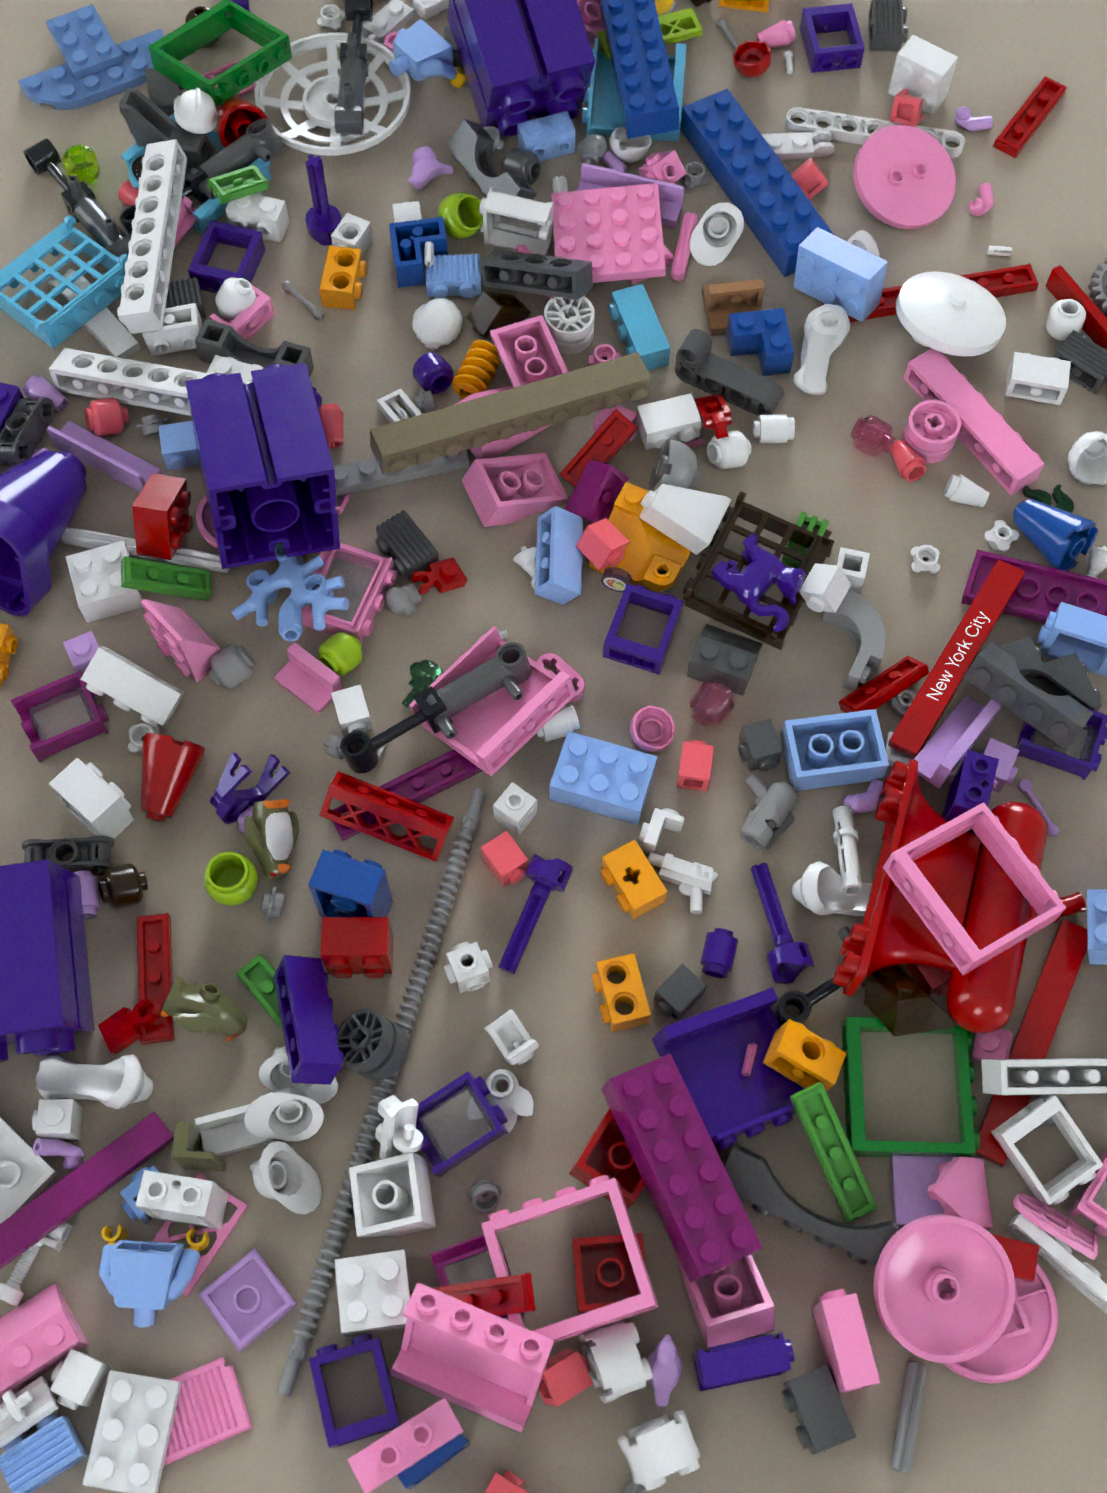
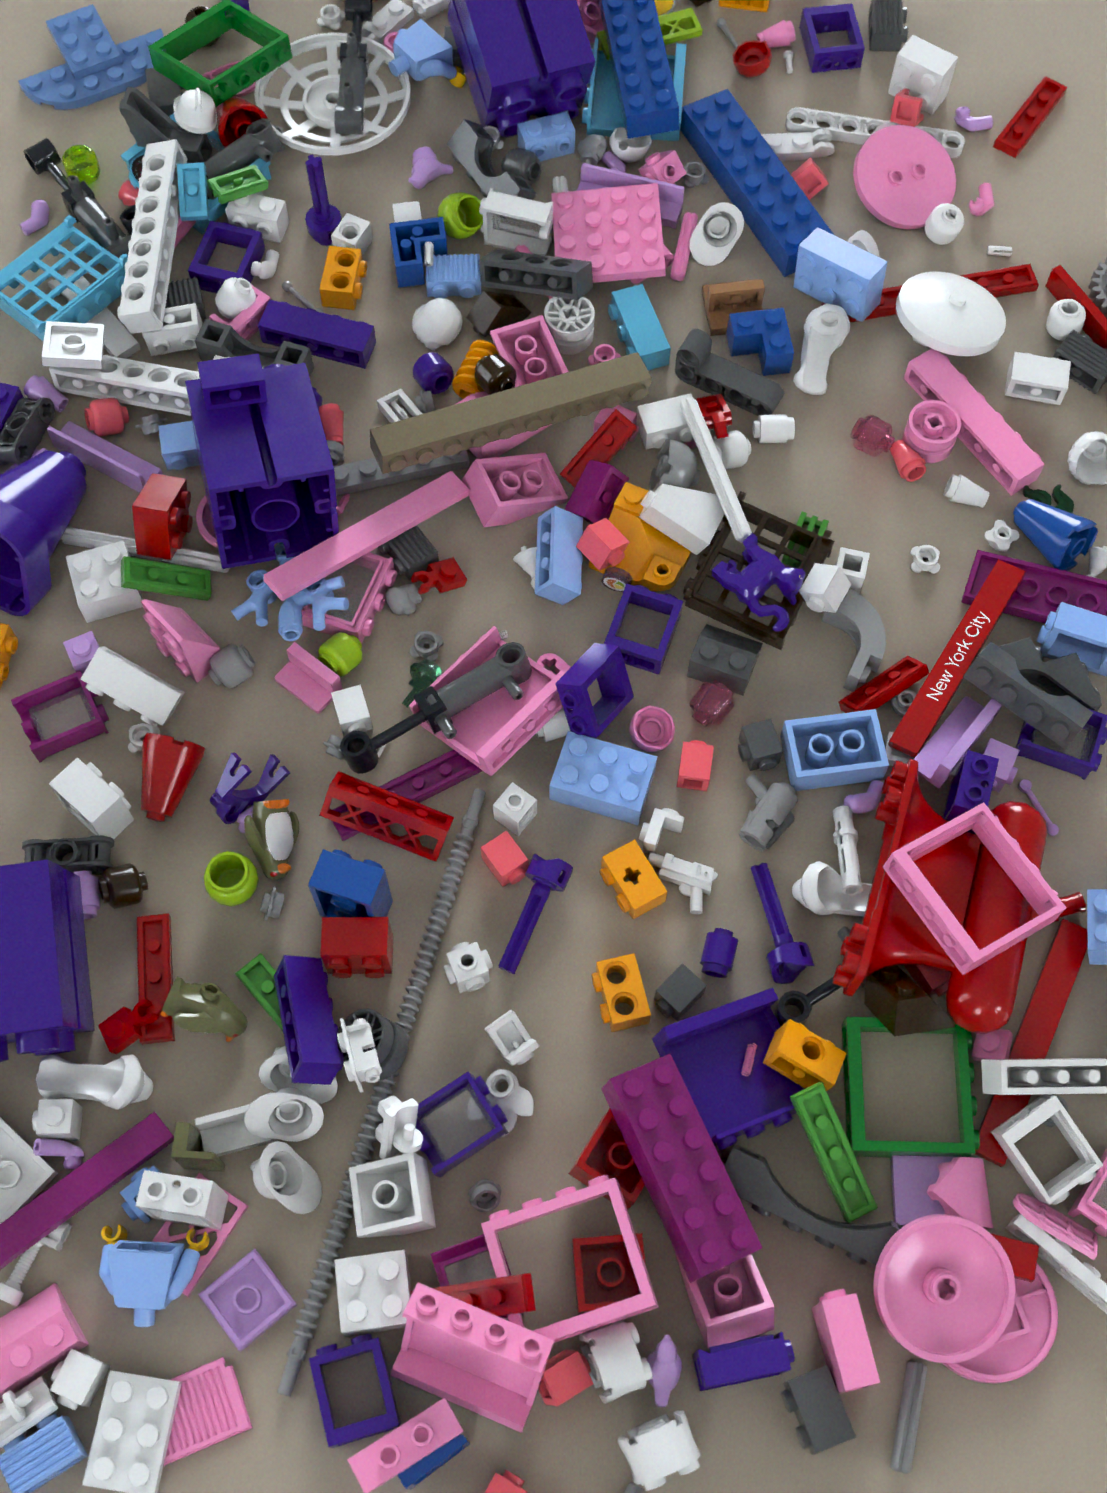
none -> lavender arm [19,199,49,236]
none -> white plate [42,321,105,369]
none -> medium azure plate [177,162,209,221]
none -> dark purple brick [197,353,267,411]
none -> white arm [251,250,279,279]
none -> dark purple brick [258,299,376,369]
none -> bright pink tile [263,470,470,601]
none -> light grey plate [327,440,345,465]
none -> white hinge [337,1018,382,1093]
none -> light grey plate [410,631,443,662]
none -> dark brown head [474,354,517,395]
none -> dark purple window [555,643,634,738]
none -> white axle [680,397,752,543]
none -> white head [925,203,965,245]

